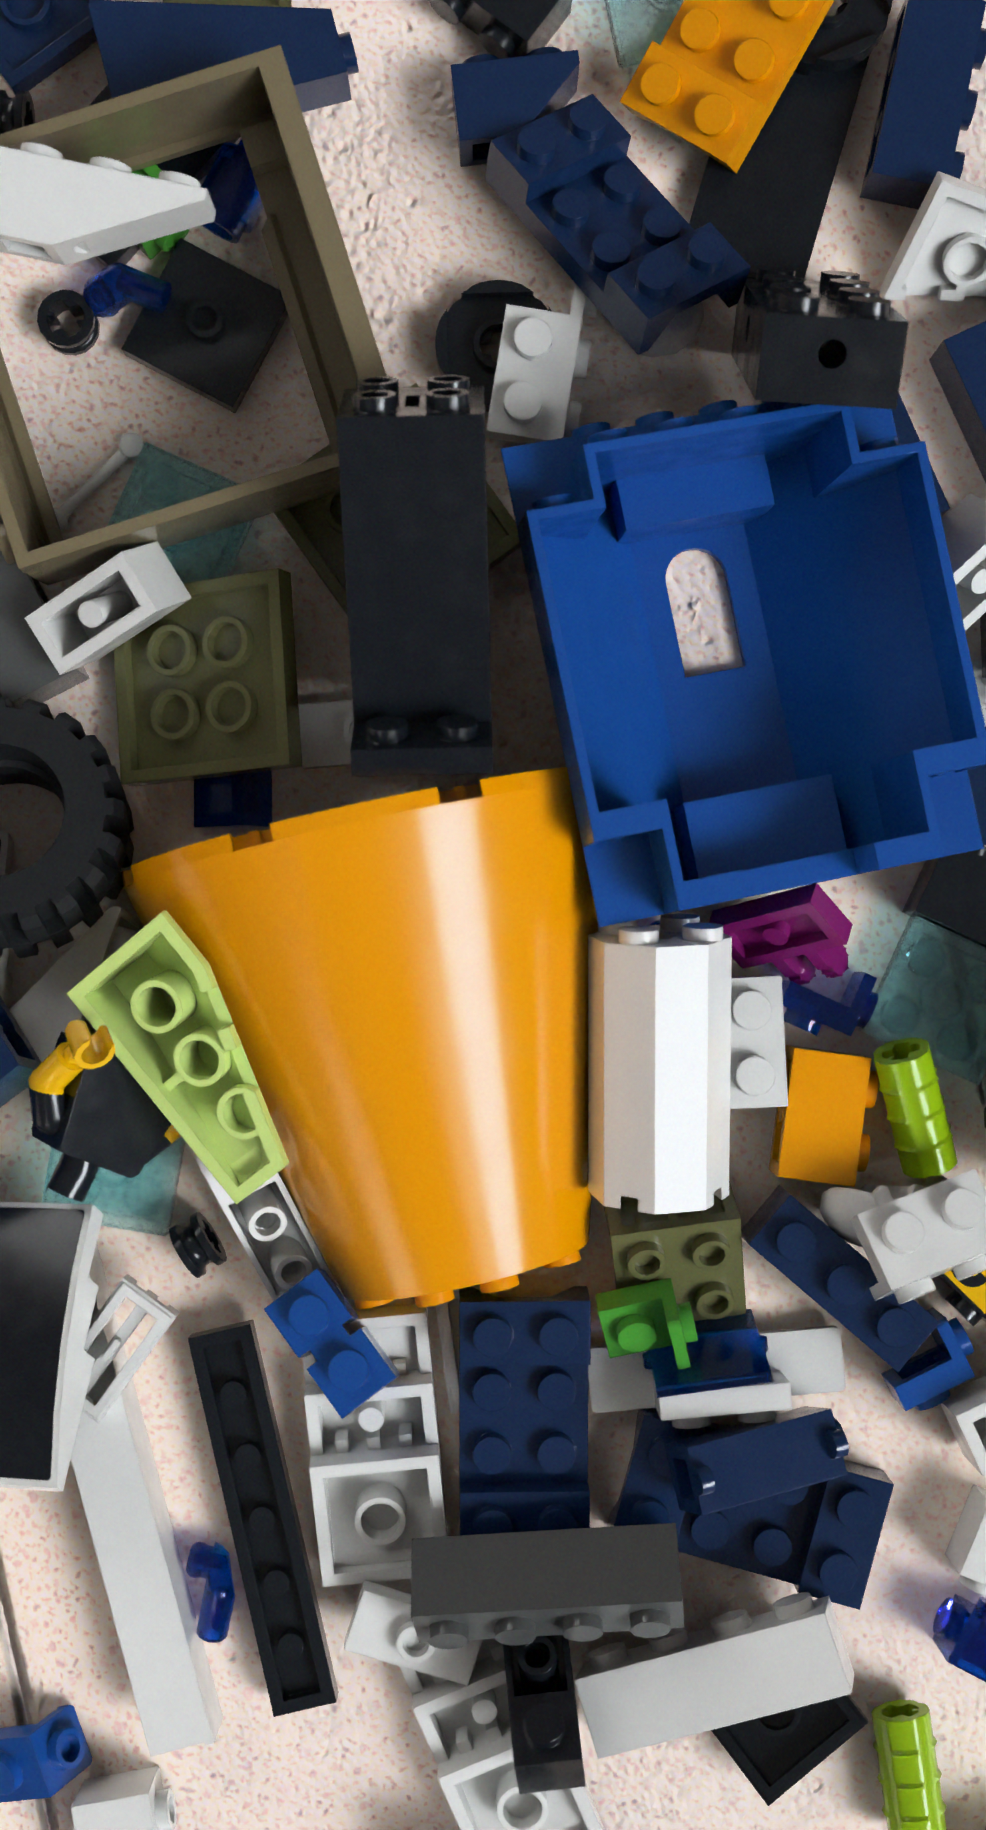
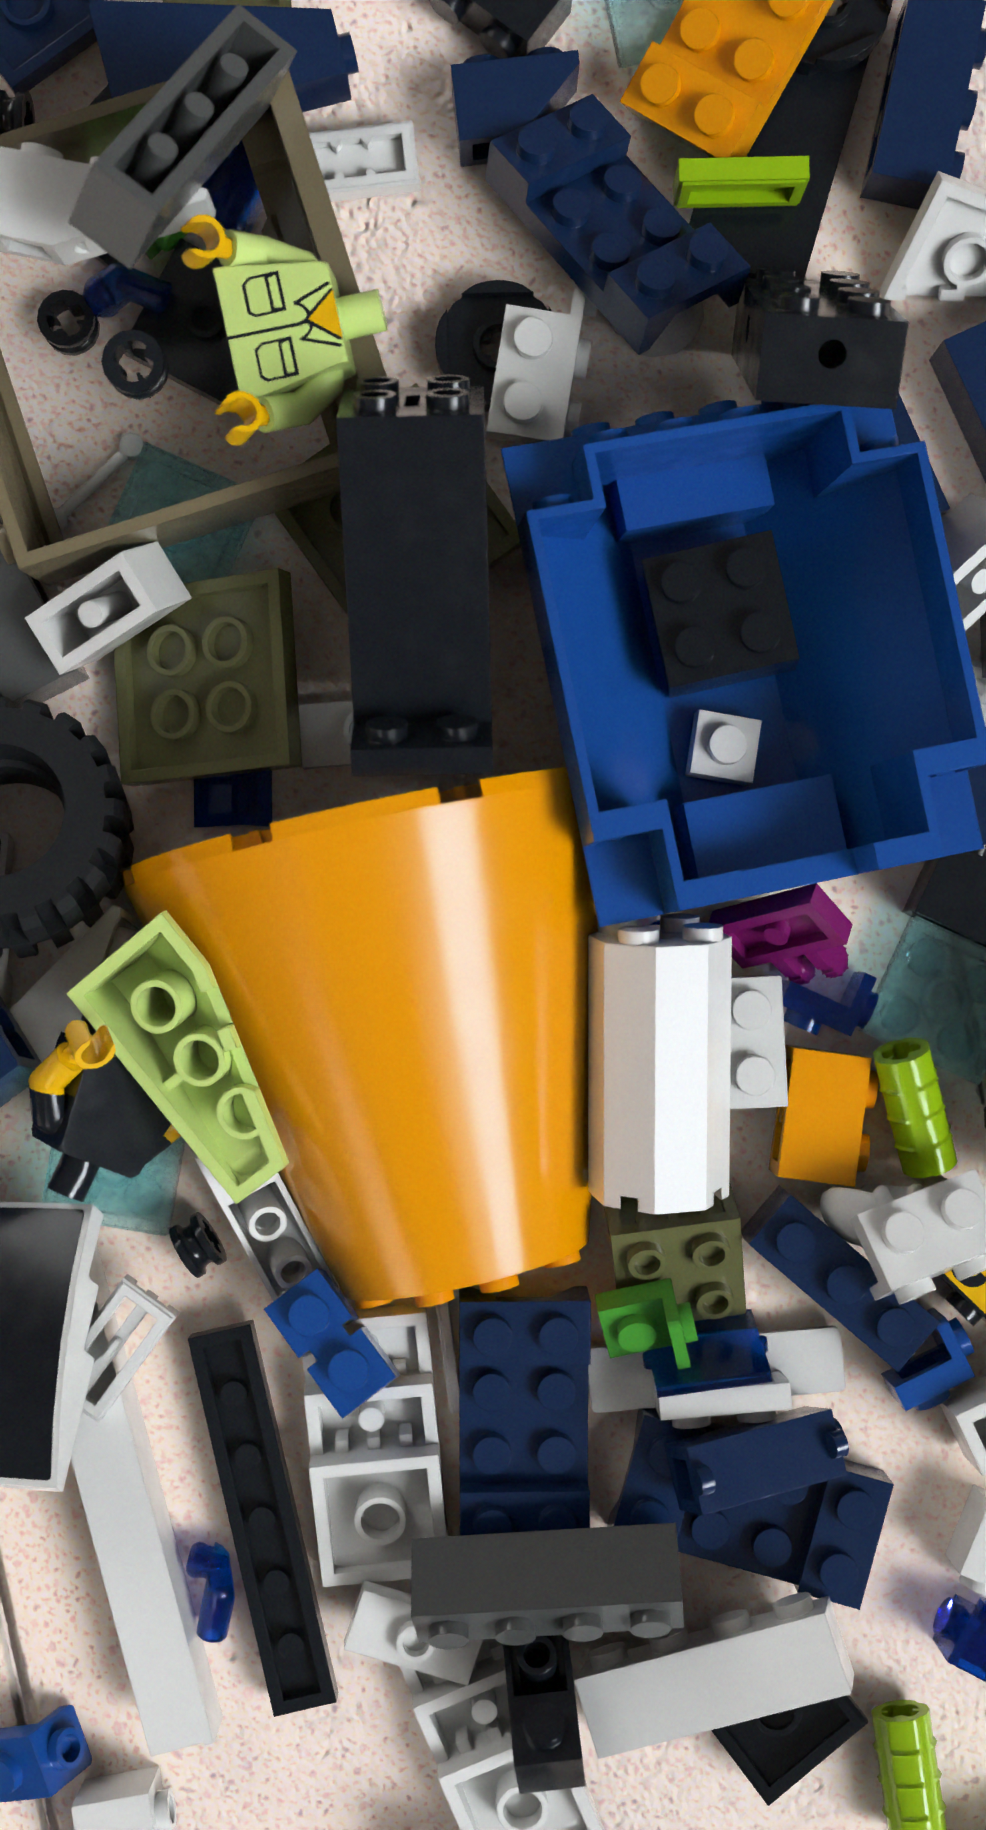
none -> dark grey brick [68,4,297,270]
none -> black bush [101,329,169,400]
none -> yellowish green torso [180,214,388,446]
none -> white plate [309,120,421,202]
none -> black brick [642,530,800,698]
none -> lime tile [673,156,810,208]
none -> white plate [685,709,762,786]

